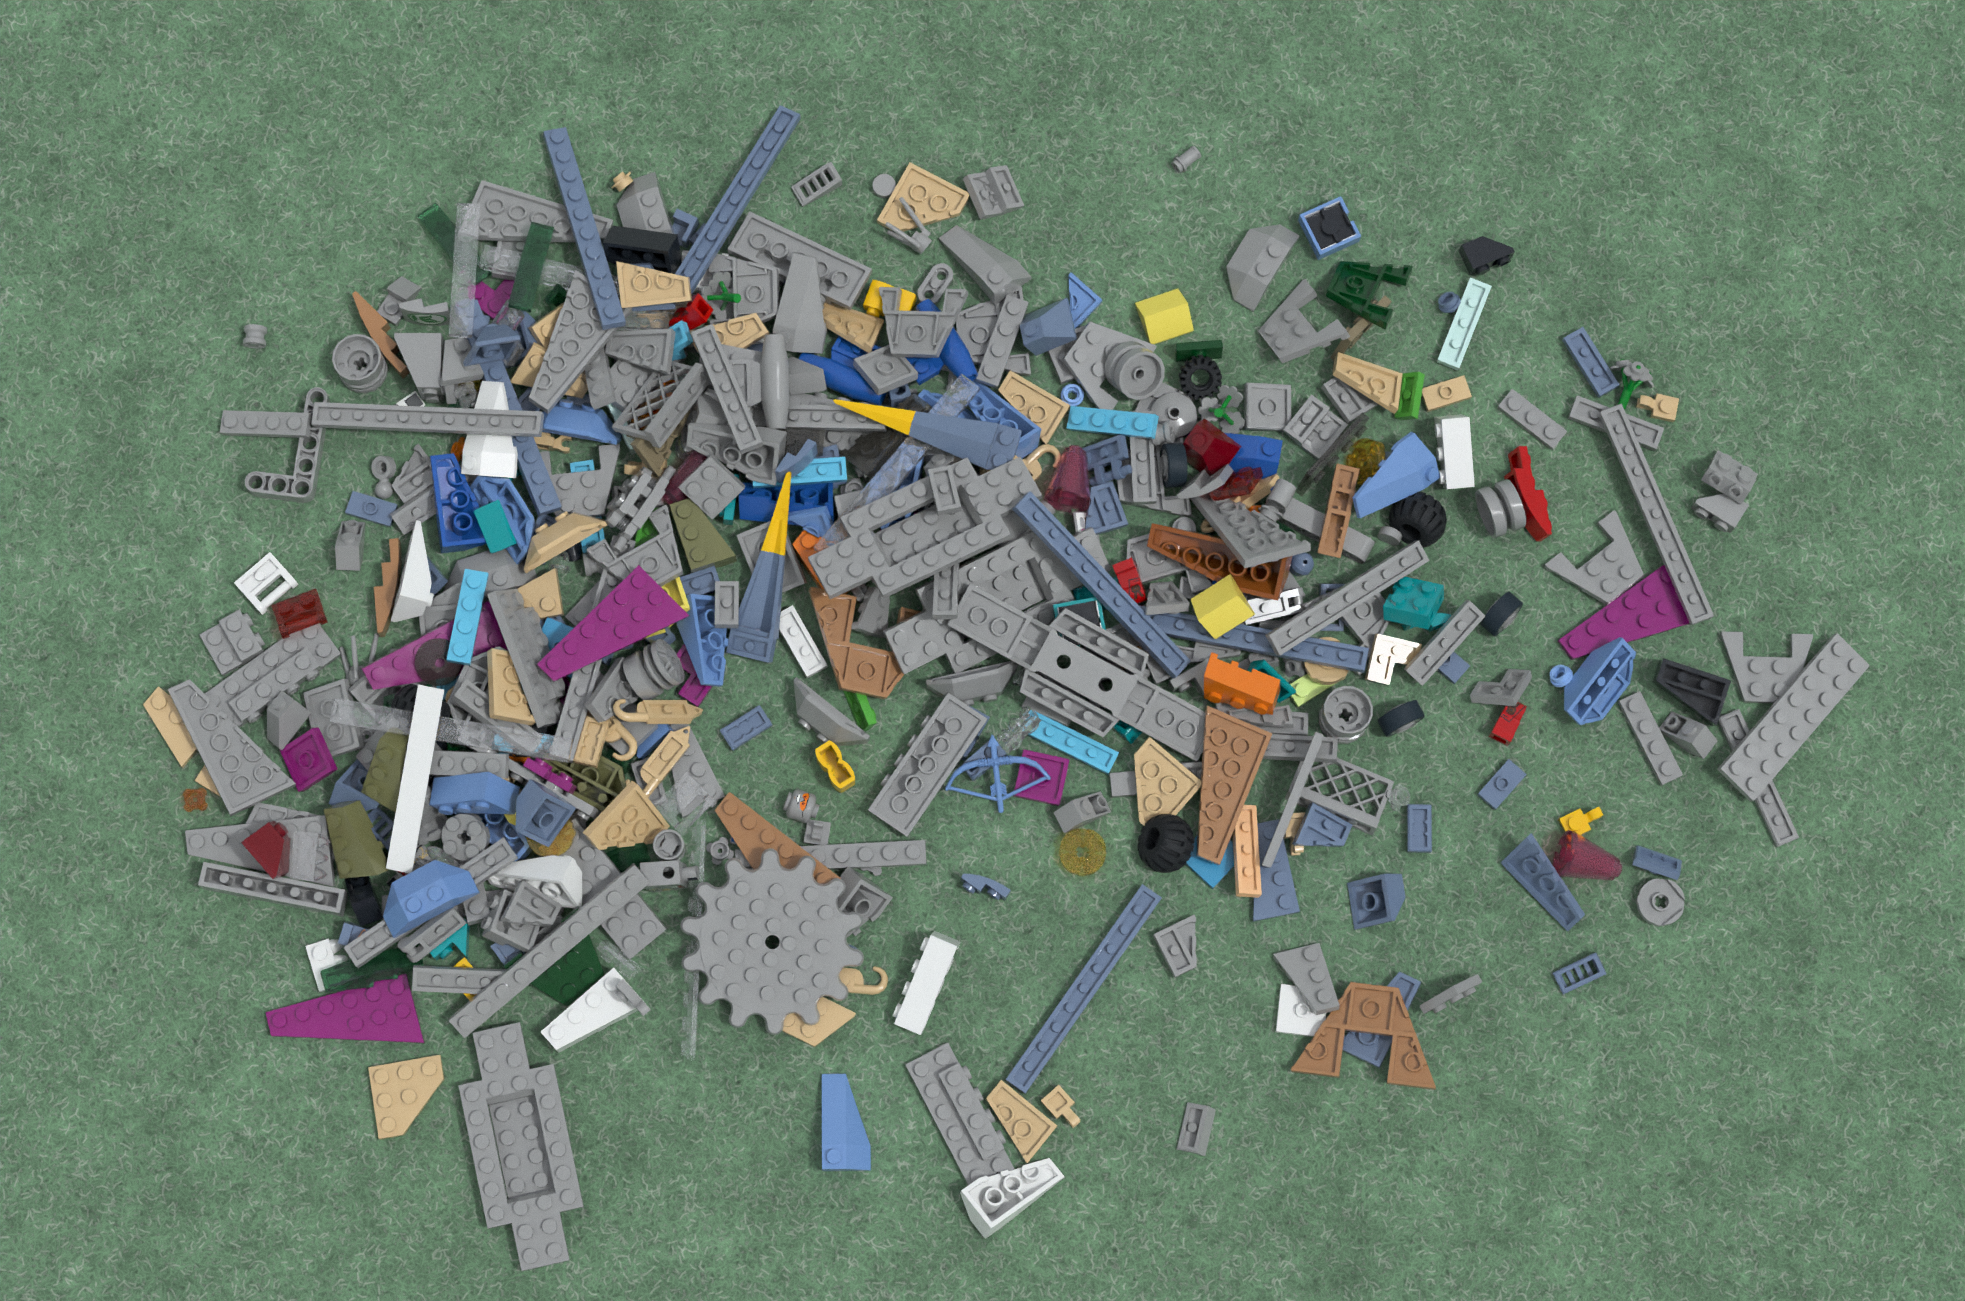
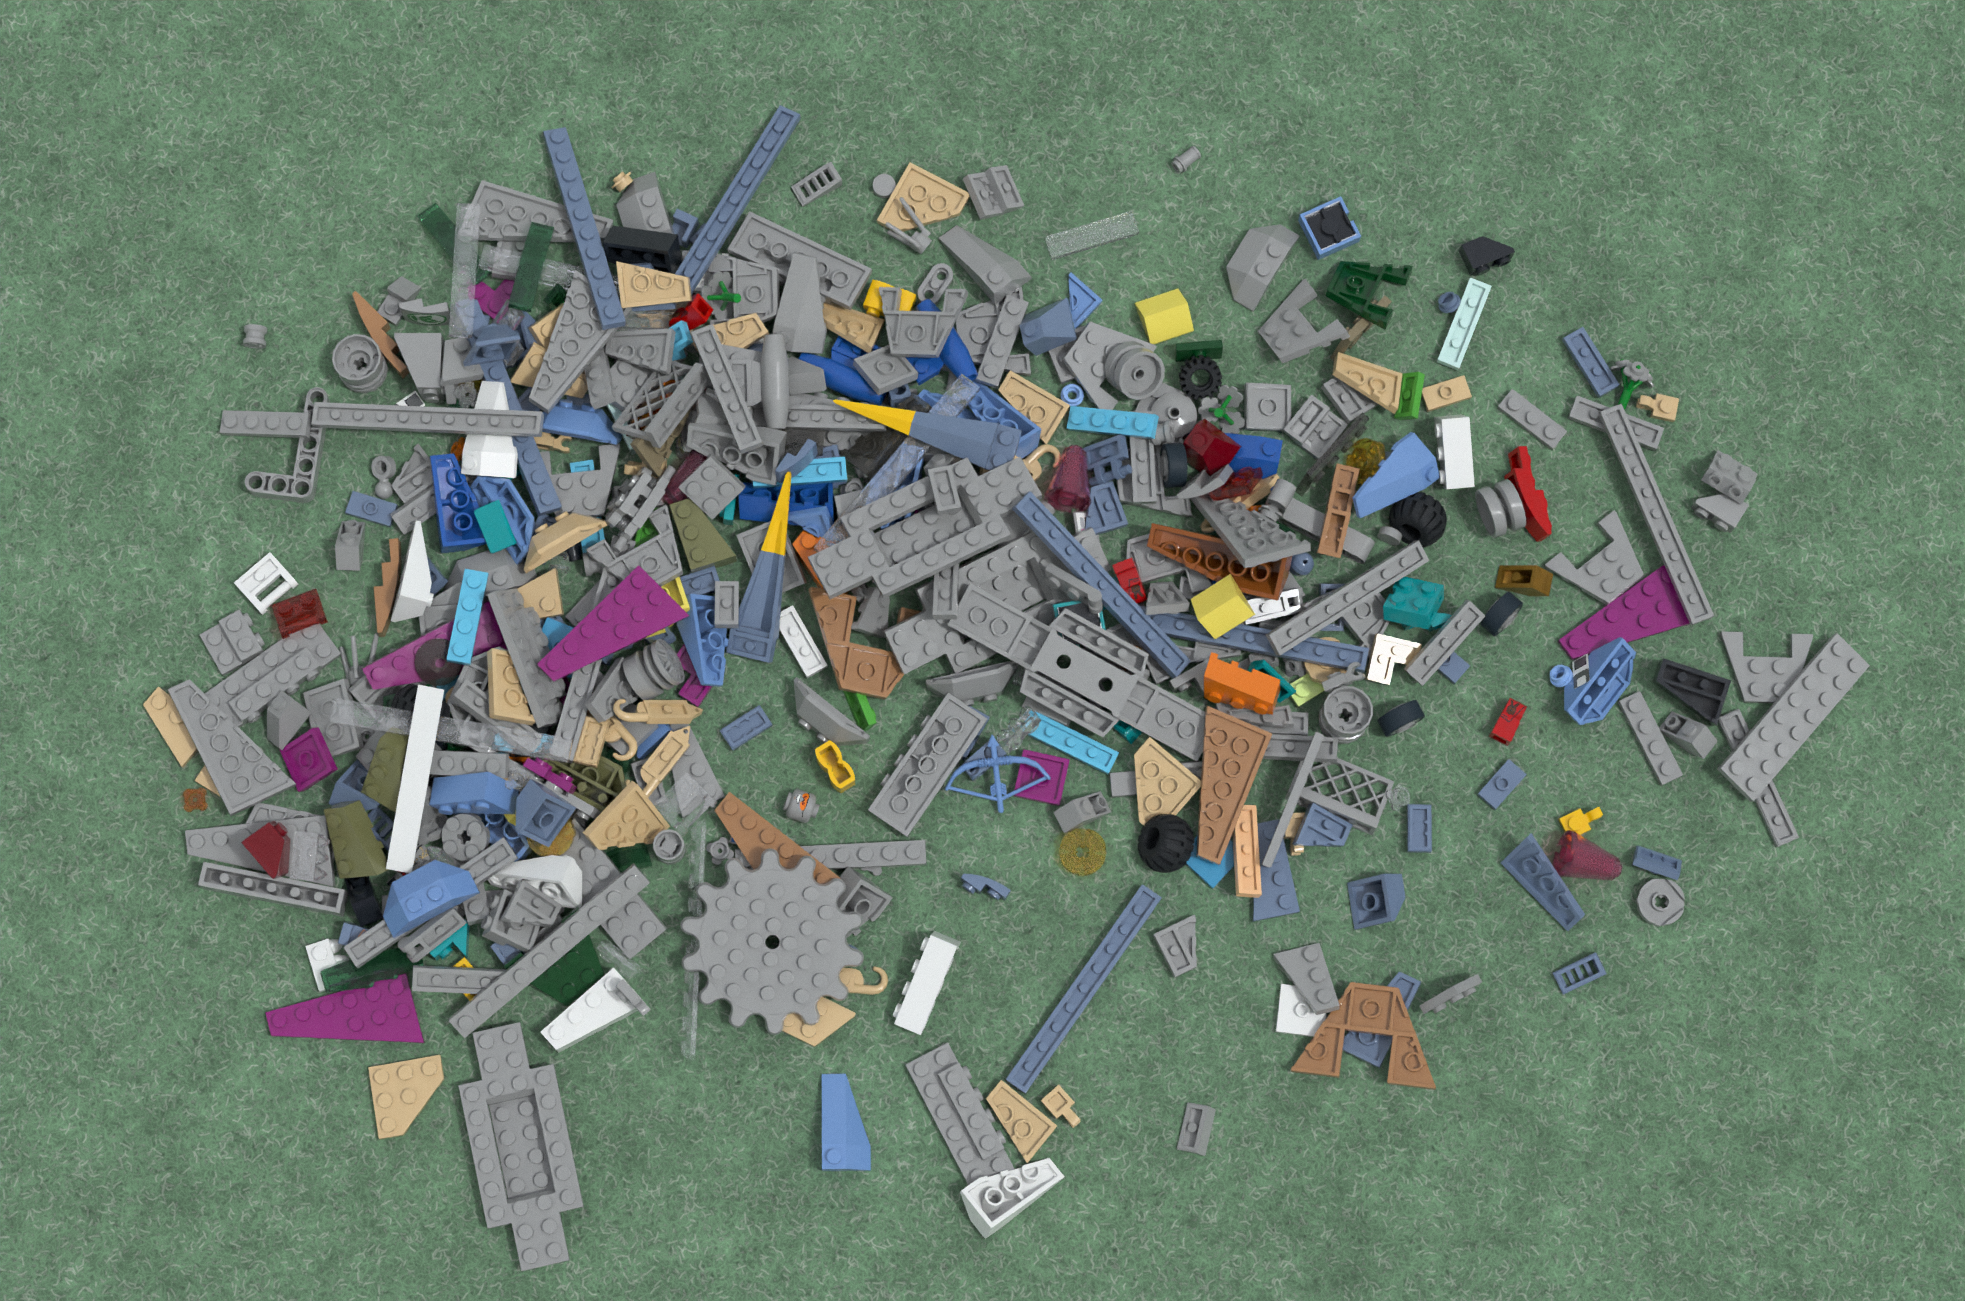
light grey torso [640,860,699,893] -> none
light grey tile [804,819,831,845] -> none
light grey plate [1173,517,1196,532] -> none
light grey plate [1470,669,1532,706] -> none
none -> clear plate [505,767,531,793]
none -> clear plate [1044,211,1139,261]
none -> light grey plate [1045,563,1103,614]
none -> light grey plate [1322,662,1366,693]
none -> pearl gold slope [1495,565,1553,596]
none -> sticker [1572,654,1590,689]

